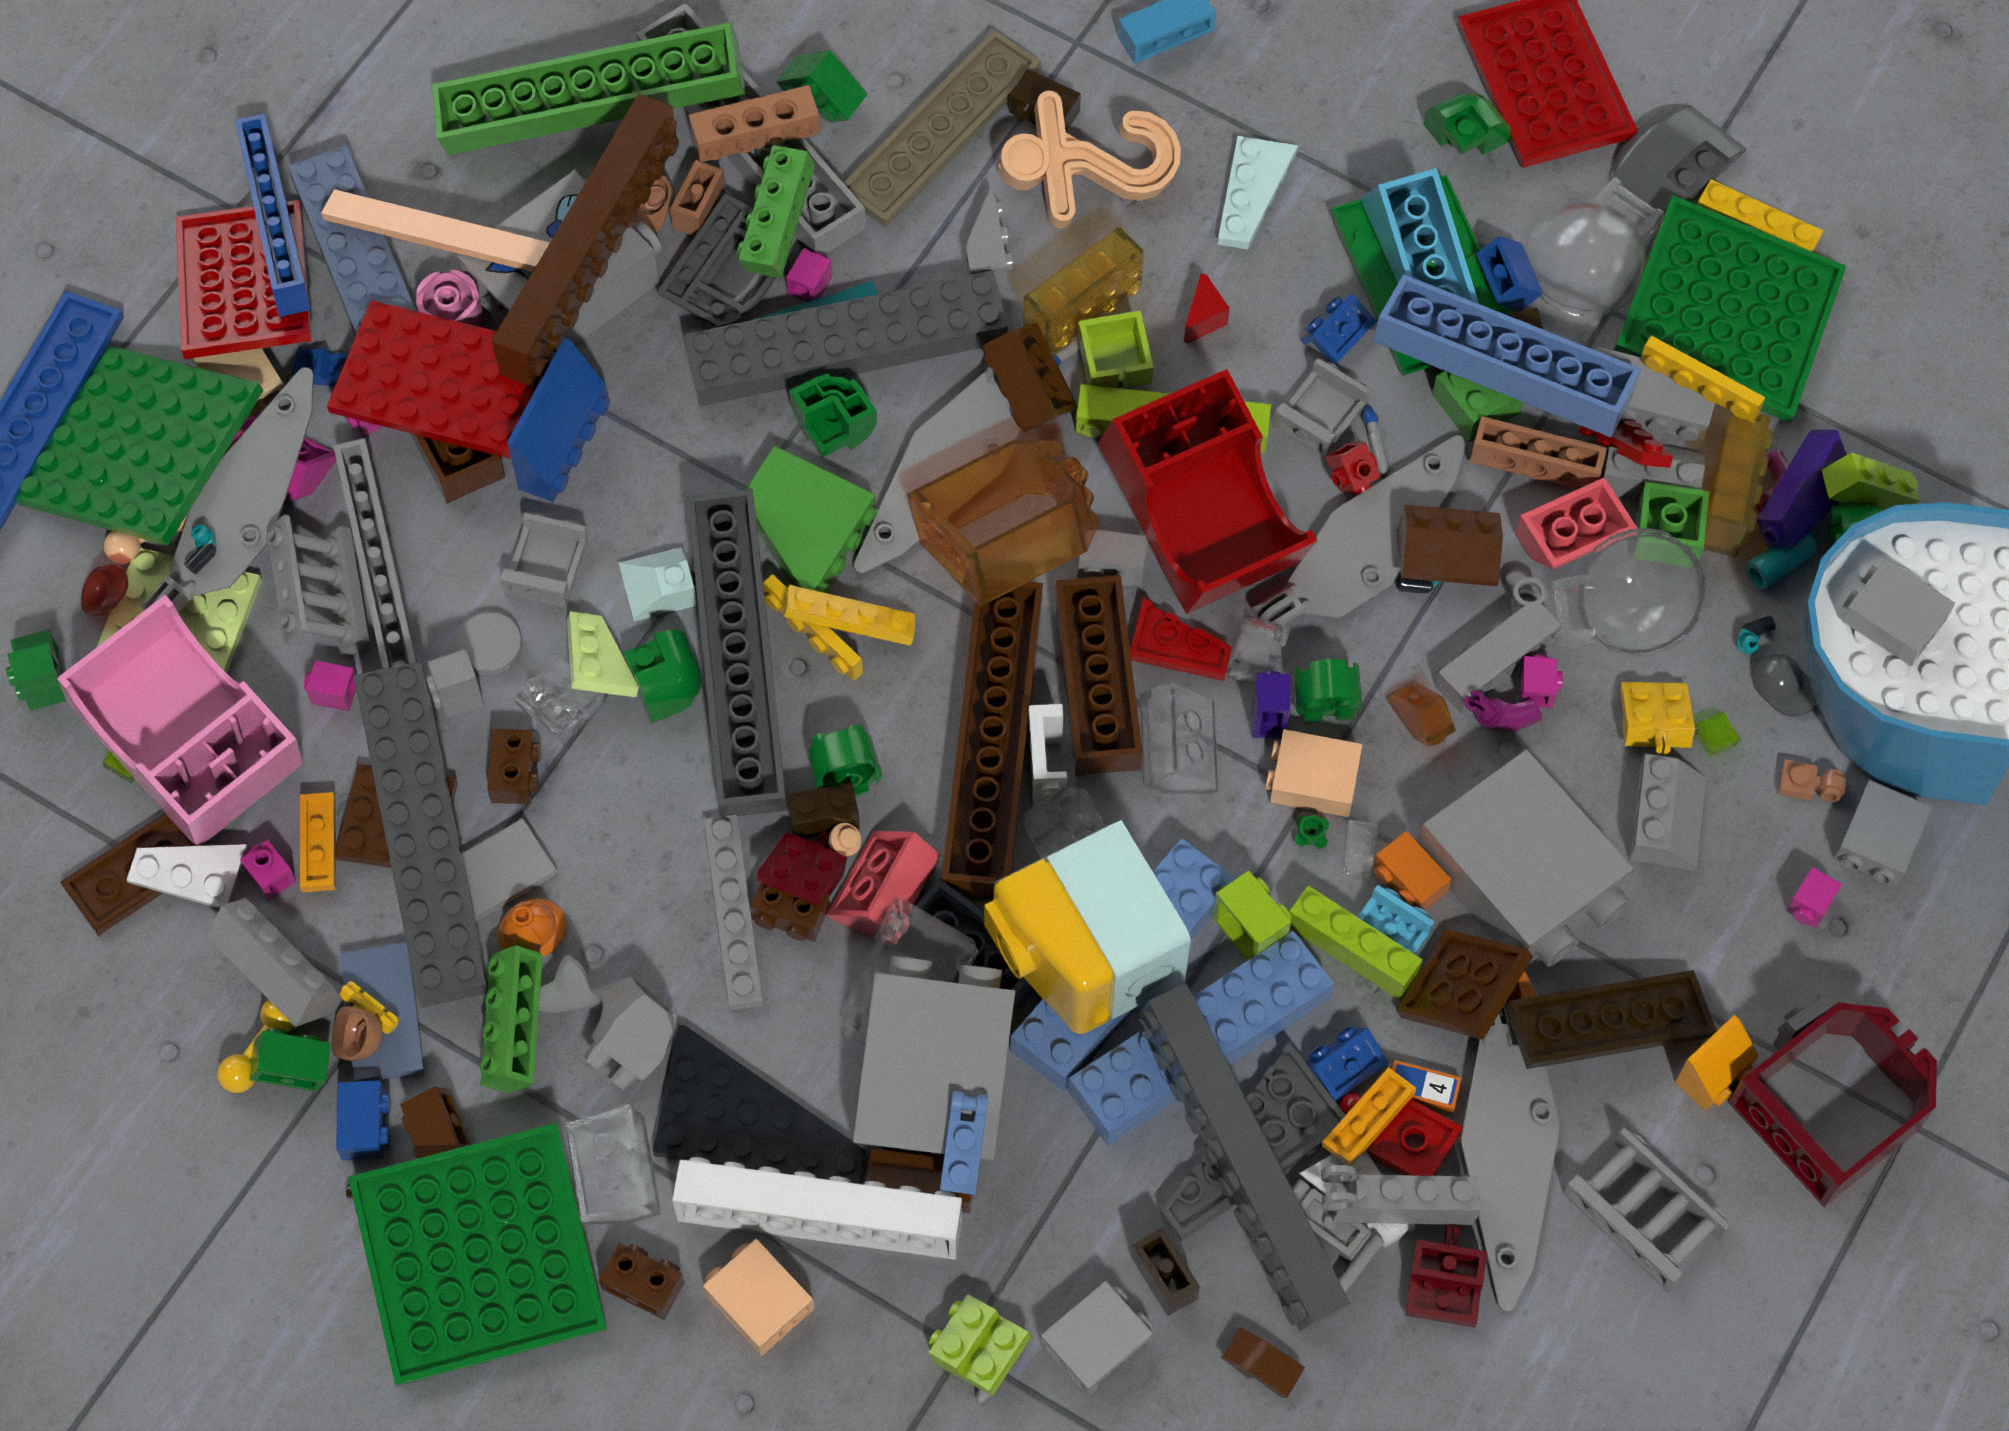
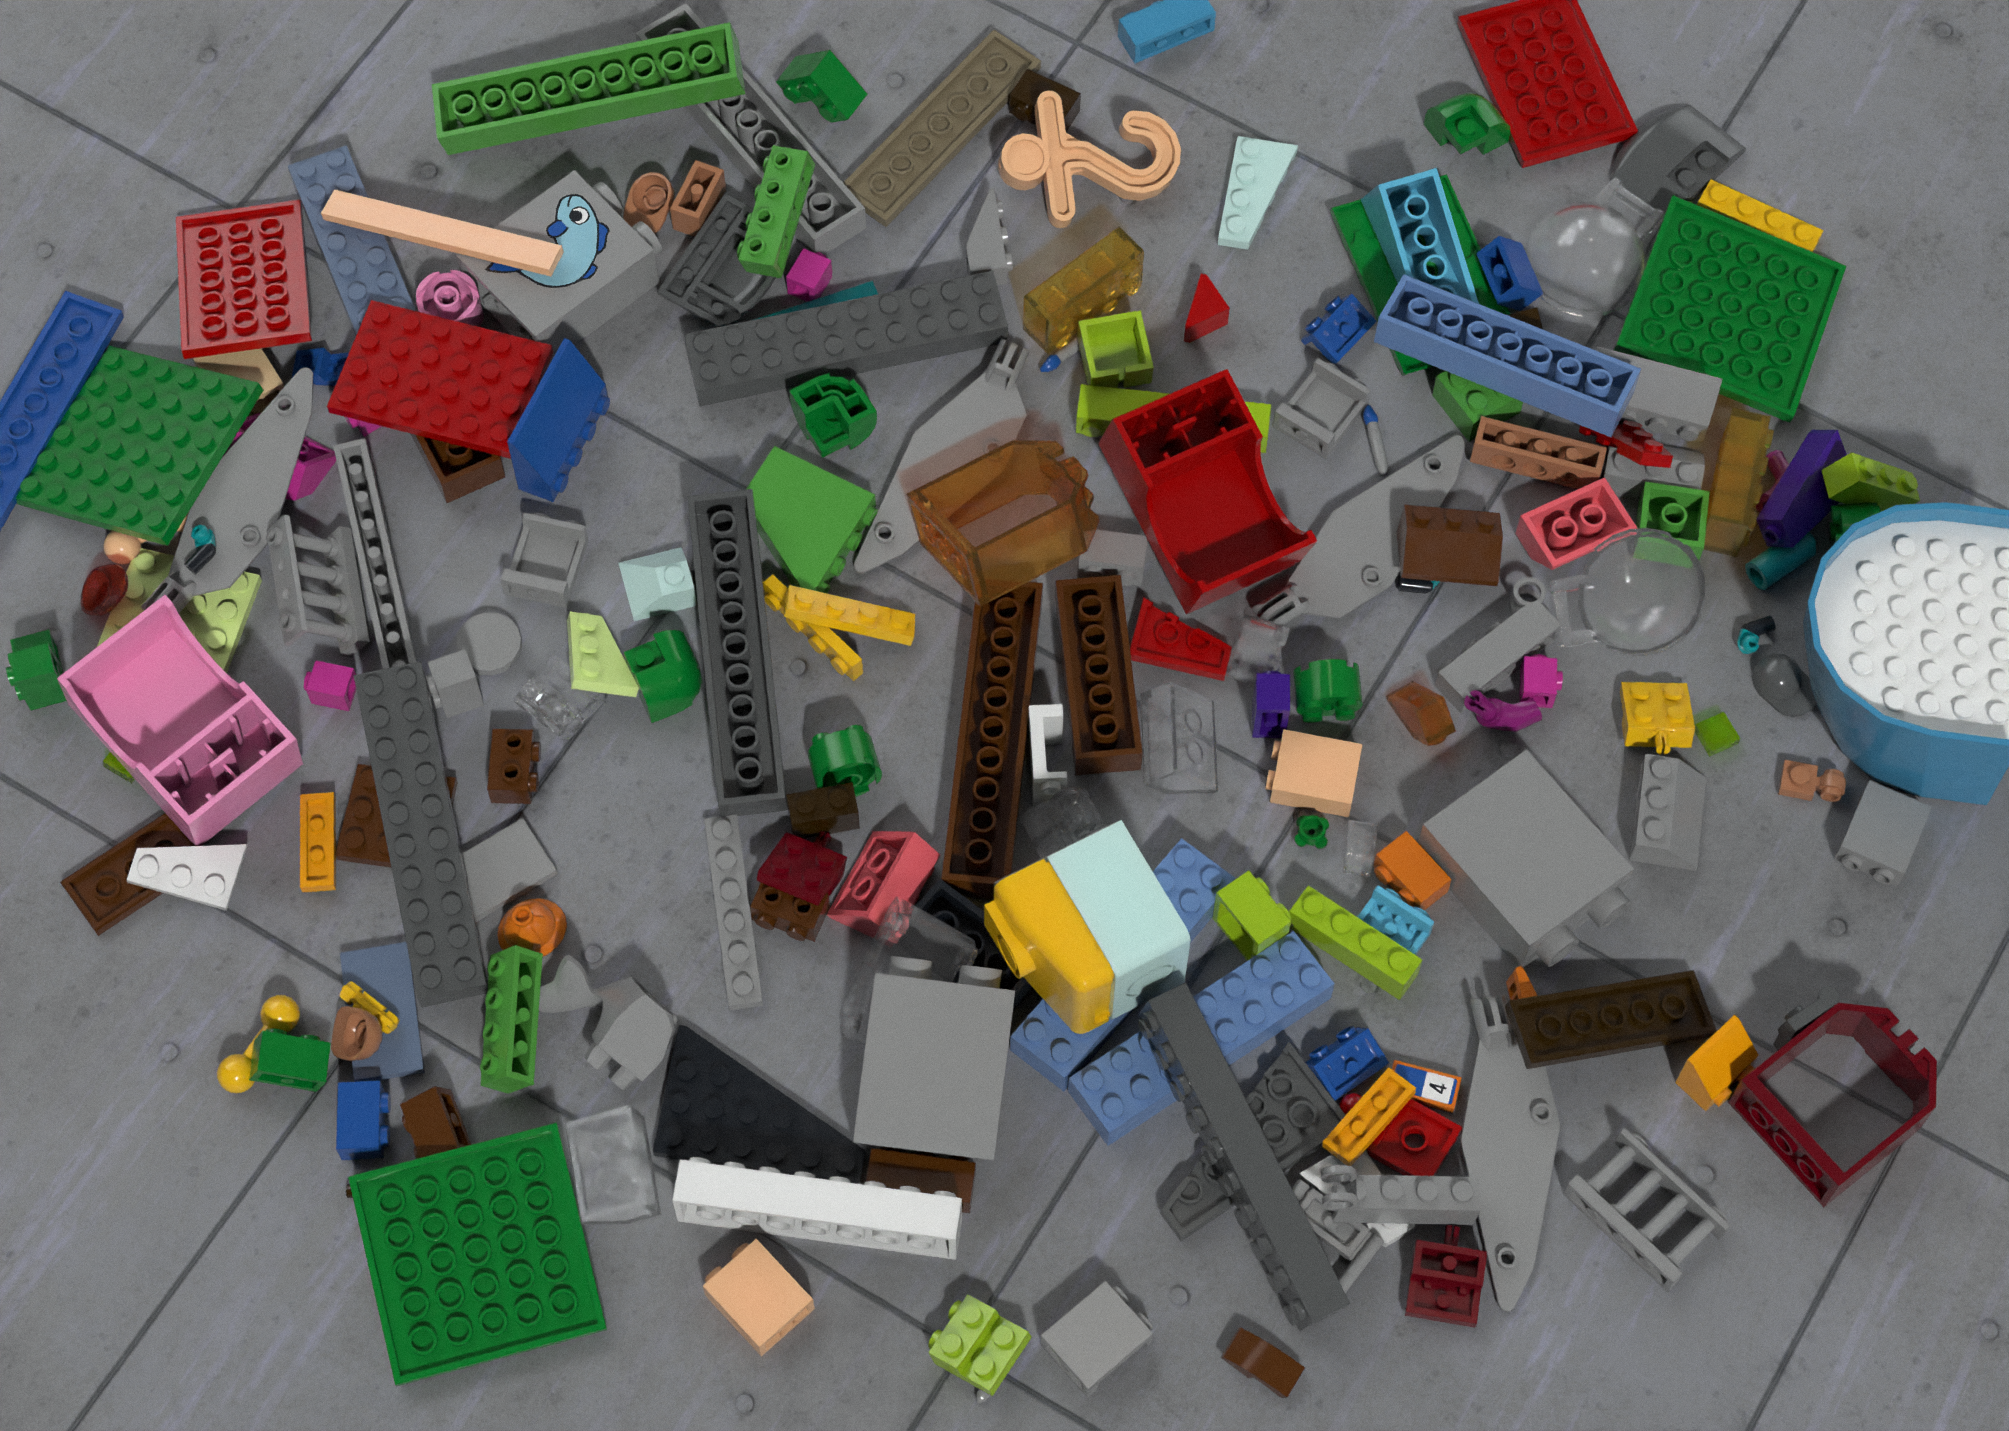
light grey slope [206,898,344,1027] -> none
blue brick [235,113,311,317] -> none
dark pink brick [240,839,296,901] -> none
reddish brown brick [492,93,679,388] -> none
reddish brown brick [598,1243,684,1320] -> none
nougat brick [689,85,820,162] -> none
light nougat plate [828,823,861,857] -> none
medium blue plate [940,1091,988,1195] -> none
reddish brown slope [982,323,1078,432] -> none
dark brown brick [1131,1227,1200,1316] -> none
red brick [1325,442,1380,494] -> none
reddish brown plate [1396,929,1533,1040] -> none
yellow plate [1640,336,1765,423] -> none
dark pink brick [1787,867,1842,928] -> none
light grey brick [1842,558,1955,667] -> none

